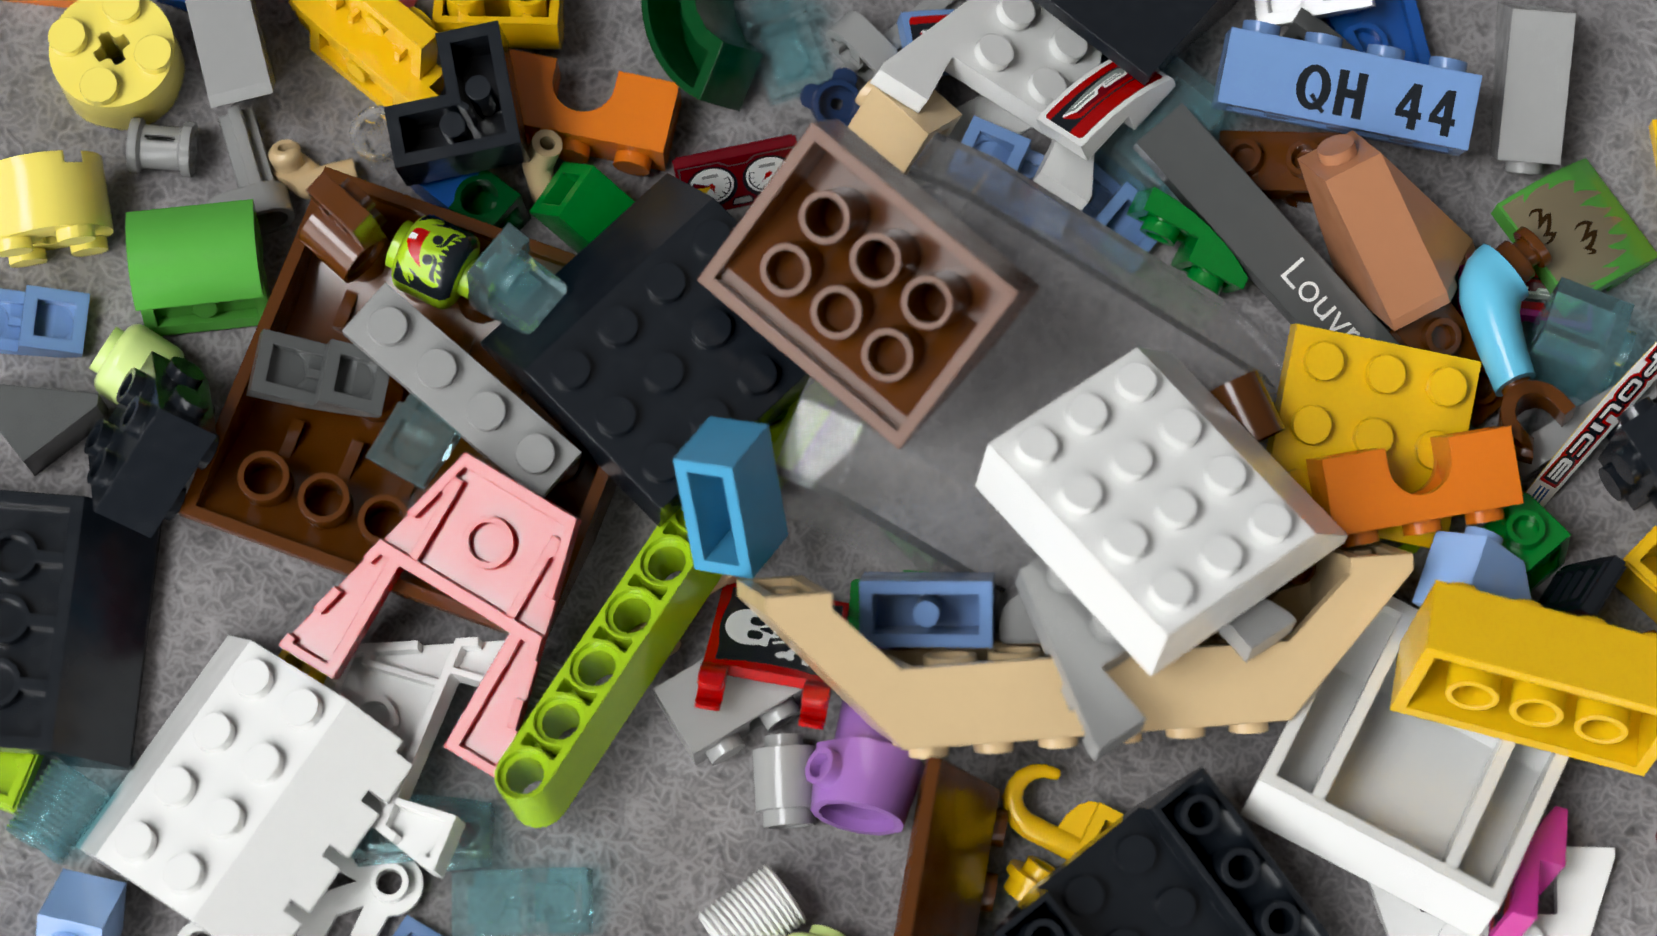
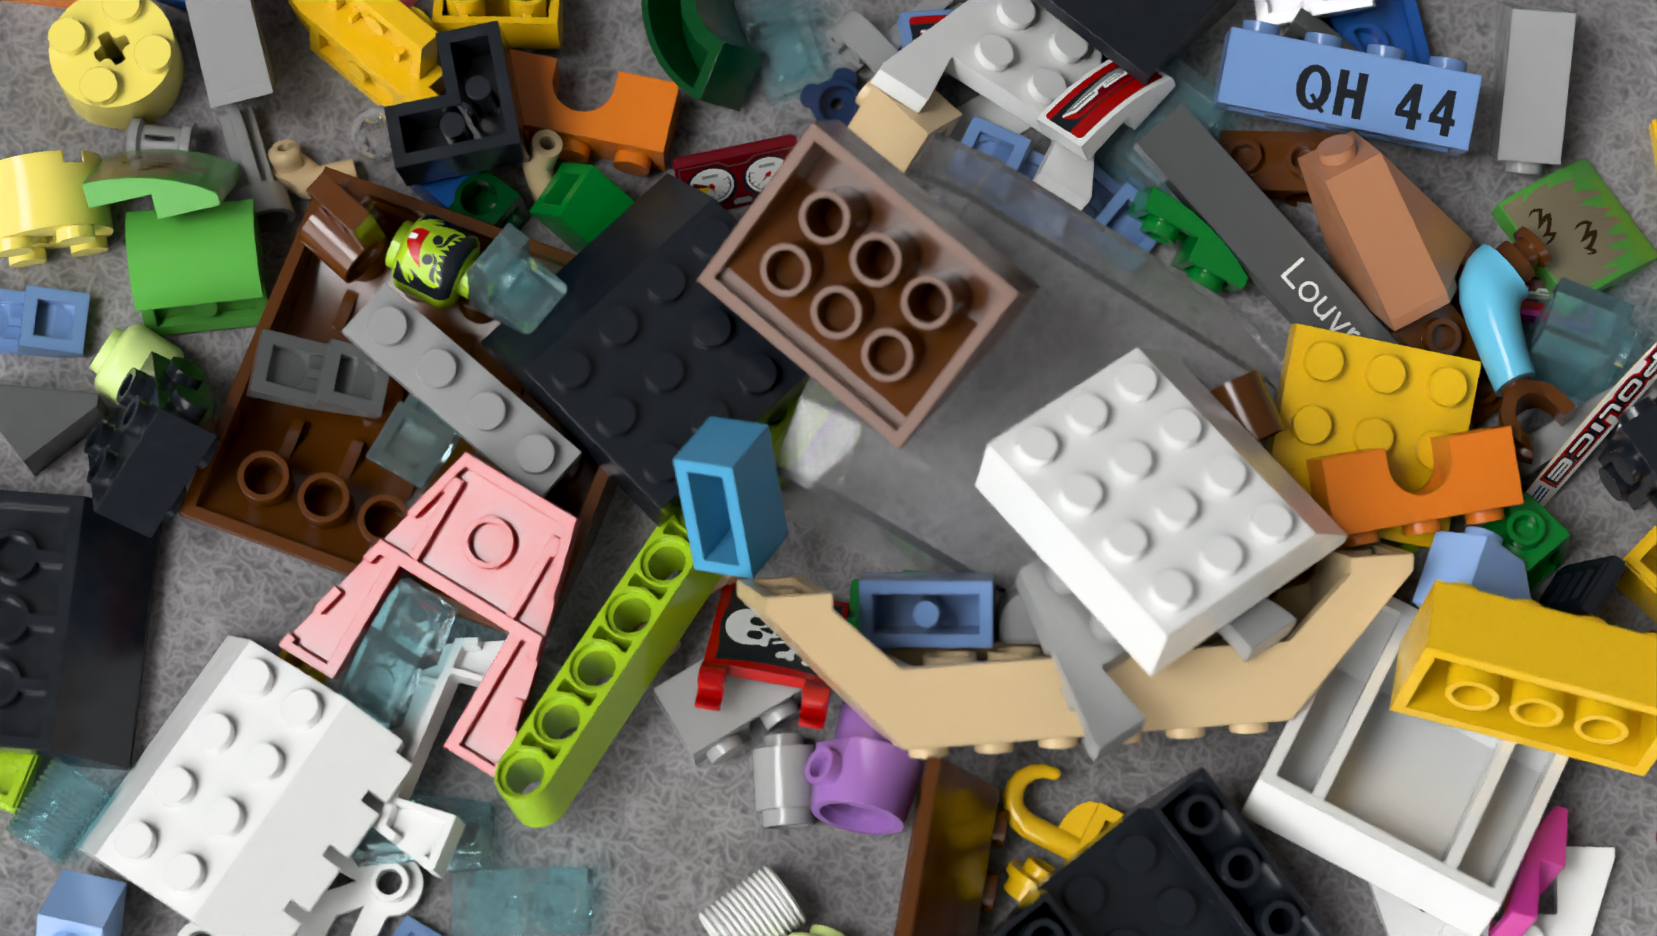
none -> slope [82,149,242,219]
none -> clear light blue slope [339,577,458,731]

